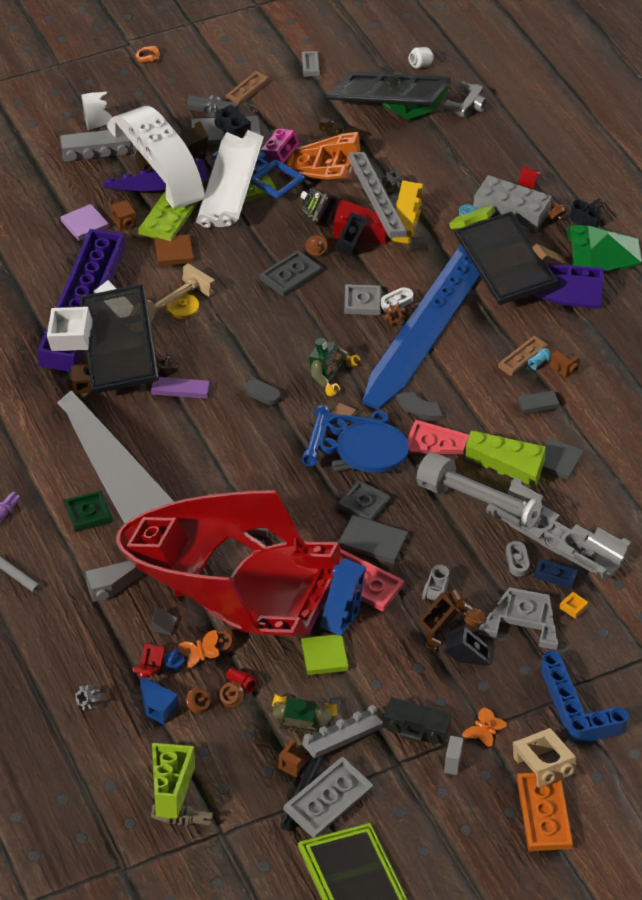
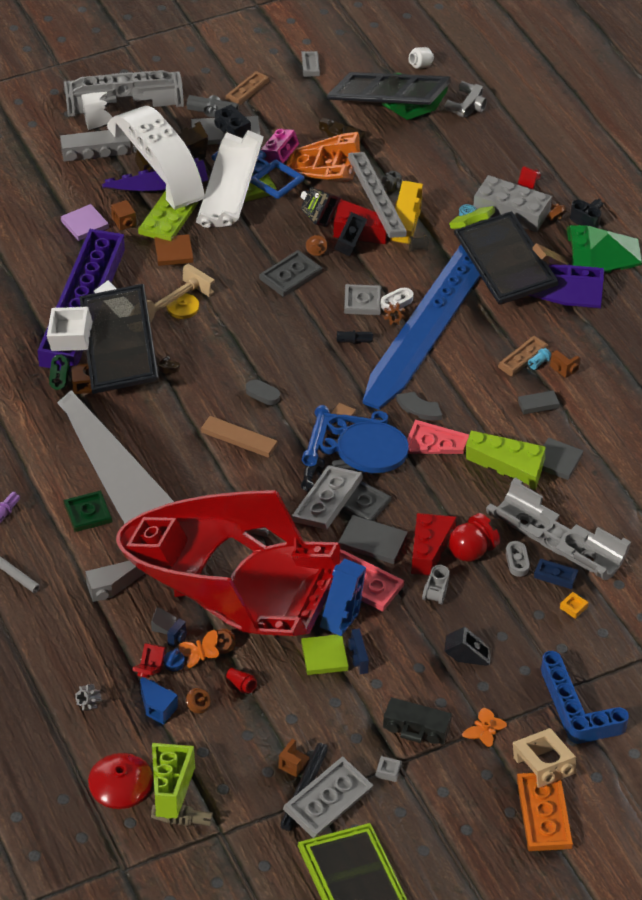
orange piece [136,46,160,62] -> none
medium lavender tile [151,377,209,399] -> none
dark orange hat [220,681,244,707] -> none
torso [272,694,337,734] -> none
light grey hinge [302,705,383,759] -> none
torso [309,338,360,396] -> none
light grey piece [416,452,542,528] -> none
reddish brown torso [418,589,473,652] -> none
light grey piece [444,736,464,775] -> none
dark orange hat [462,608,486,627] -> none
light grey wing [478,587,558,650] -> none
none -> dark green beam [49,354,70,390]
none -> light grey piece [64,70,184,117]
none -> red dish [88,753,153,809]
none -> dark blue plate [167,618,187,648]
none -> medium nougat tile [201,416,278,458]
none -> light grey plate [292,465,363,530]
none -> black arm [301,457,325,492]
none -> black axle [337,330,373,344]
none -> dark blue plate [348,628,369,674]
none -> light grey tile [375,756,402,782]
none -> red wedge [411,513,456,575]
none -> red tile [449,513,500,562]

